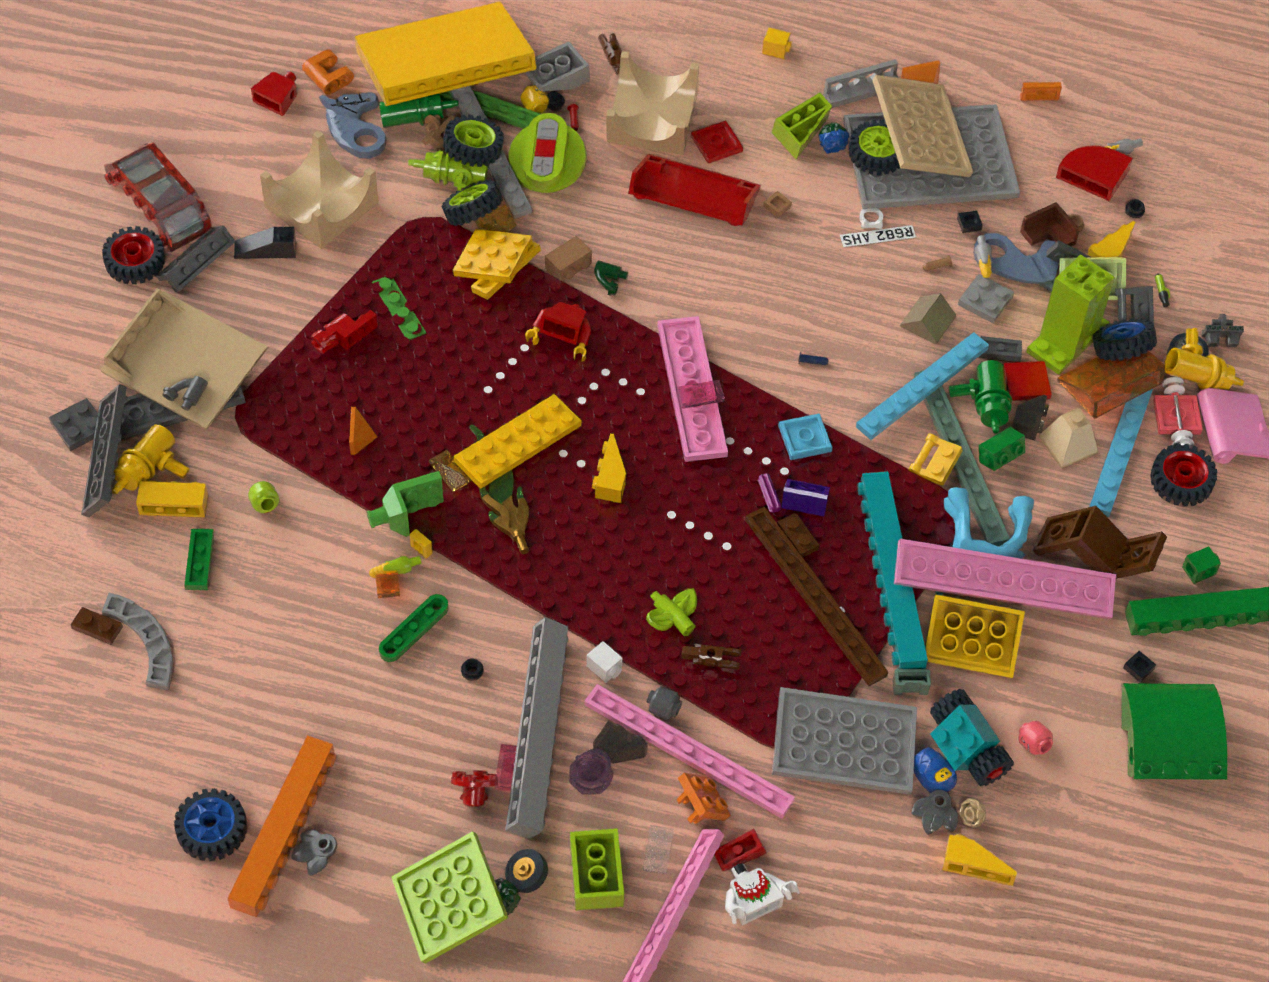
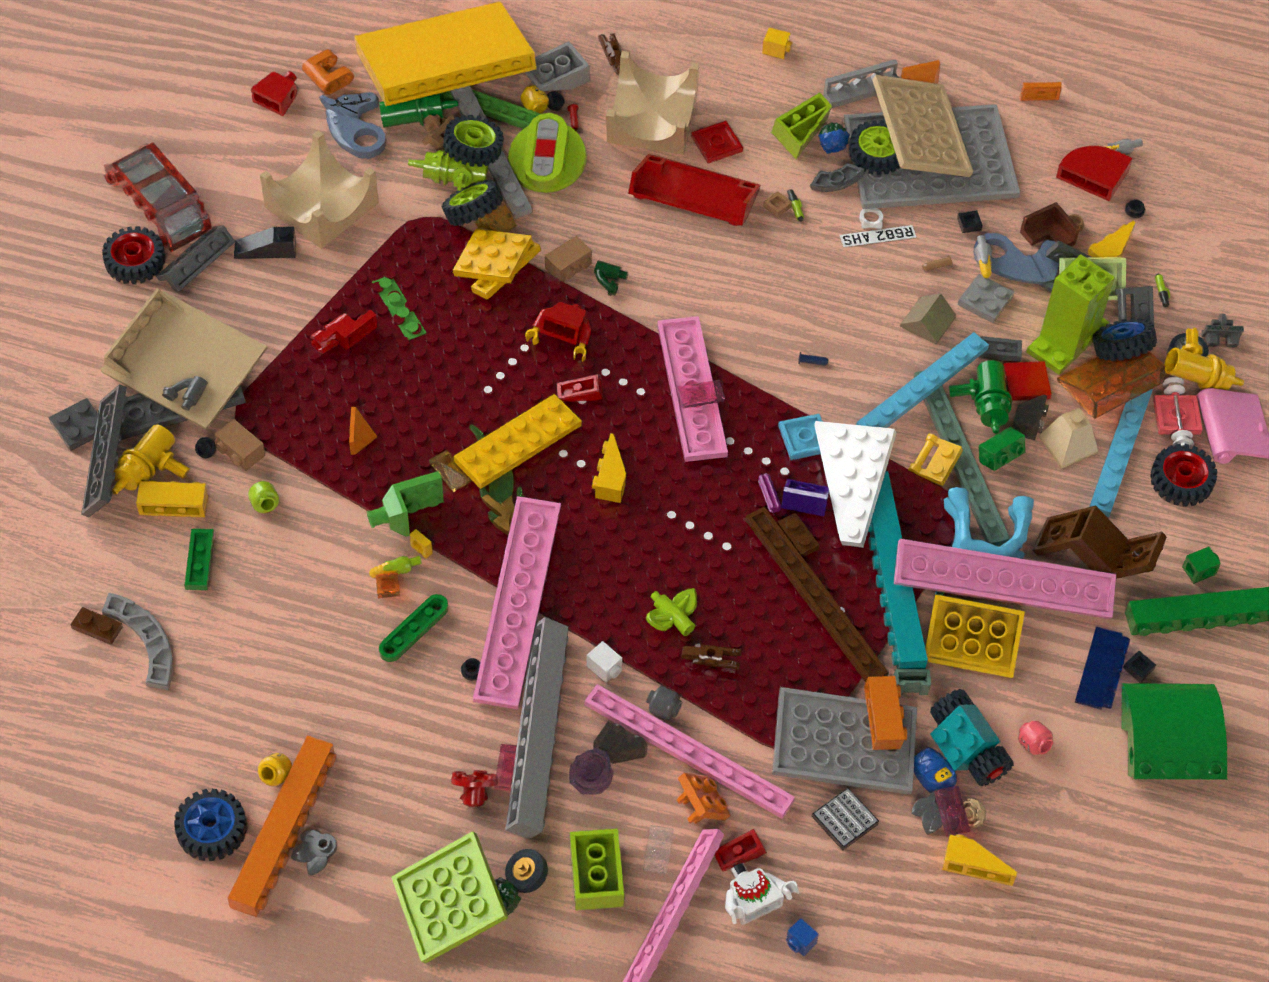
none -> black plate [195,437,216,459]
none -> medium nougat brick [215,419,265,471]
none -> yellow head [257,753,292,787]
none -> bright pink plate [473,496,561,710]
none -> red slope [557,374,603,402]
none -> blue plate [786,918,819,956]
none -> piece [787,189,804,222]
none -> dark grey tile [810,163,865,192]
none -> tile [812,788,879,851]
none -> white wing [815,421,897,547]
none -> orange brick [864,676,907,750]
none -> clear pink plate [934,786,971,838]
none -> clear blue windscreen [1075,626,1130,710]

